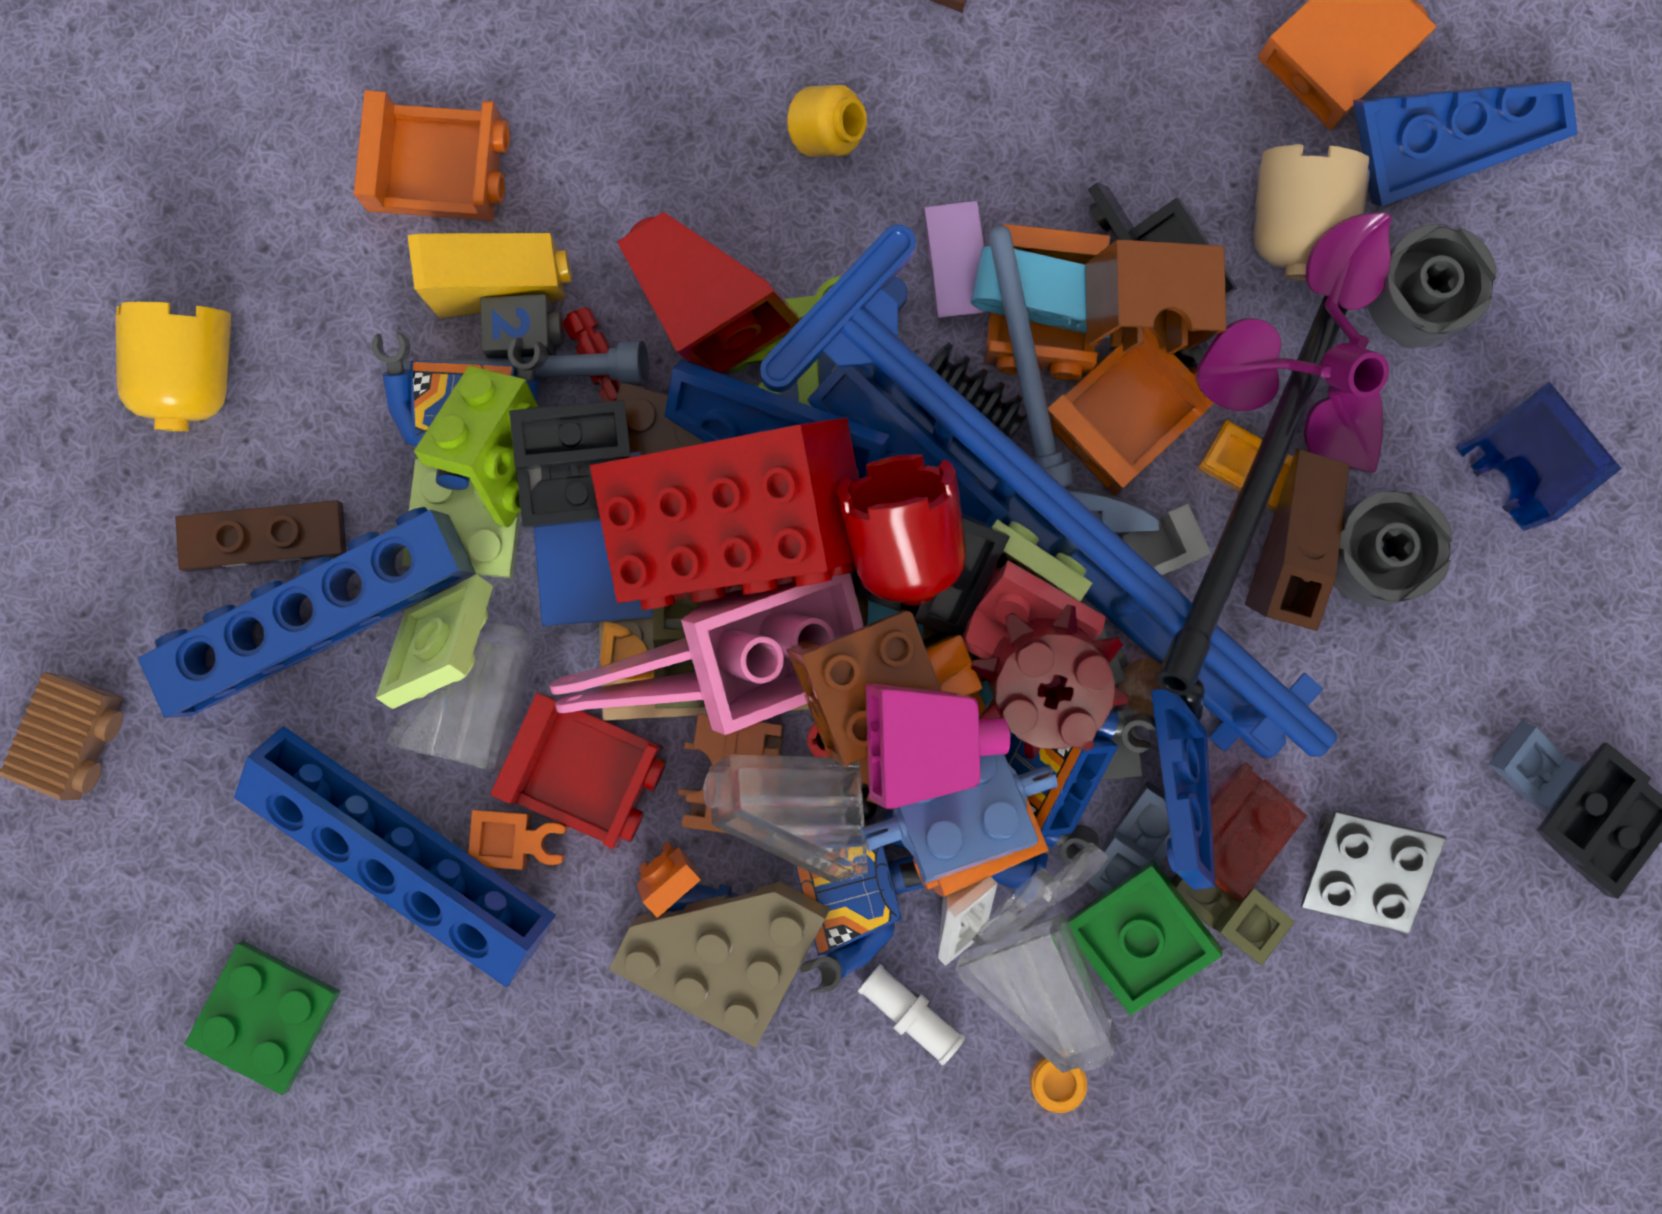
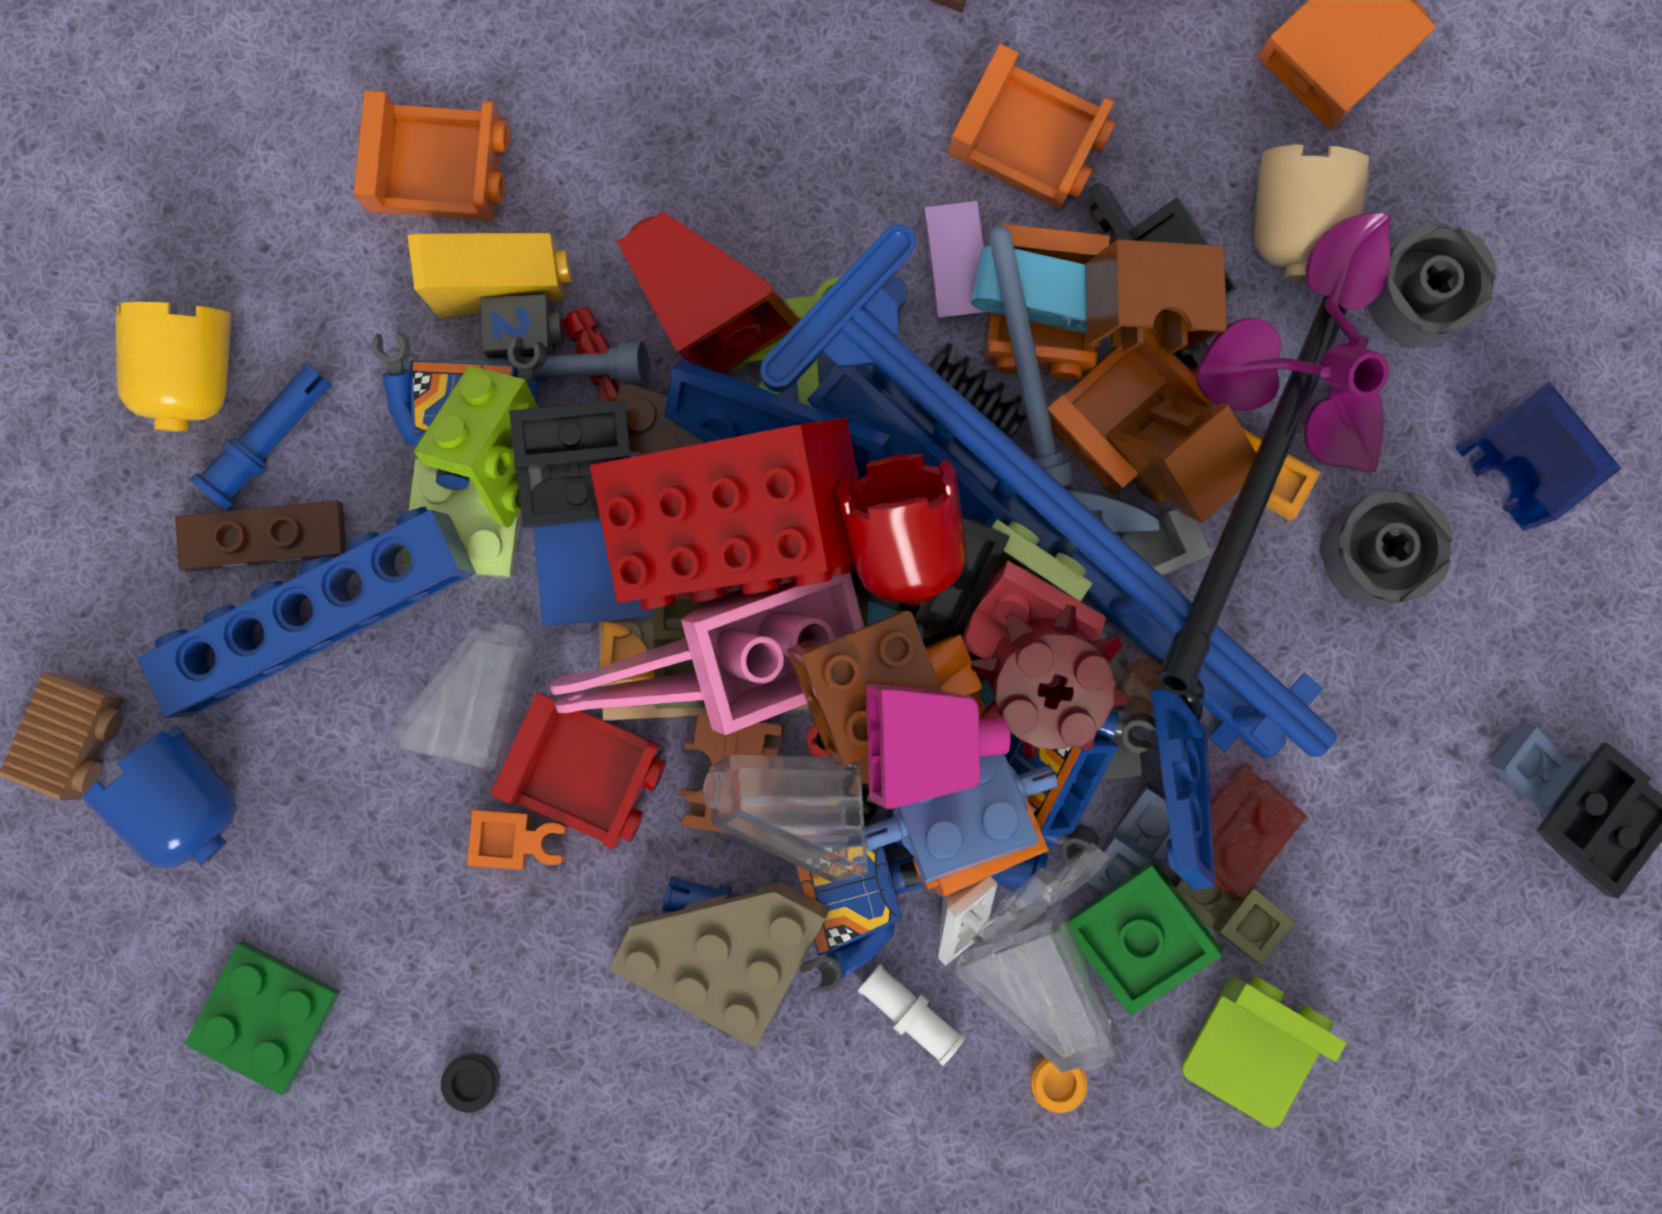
blue brick [234,726,556,988] -> none
yellowish green plate [375,574,493,709] -> none
orange plate [637,842,701,918] -> none
yellow head [787,85,867,157] -> none
reddish brown slope [1244,448,1350,631] -> none
hinge [1301,810,1446,933] -> none
blue wing [1353,80,1578,206] -> none
none -> blue cylinder [83,725,236,869]
none -> blue pin [190,363,332,511]
none -> black tile [441,1053,500,1113]
none -> orange panel [948,44,1116,210]
none -> dark orange piece [1105,383,1256,523]
none -> lime bracket [1181,975,1347,1128]

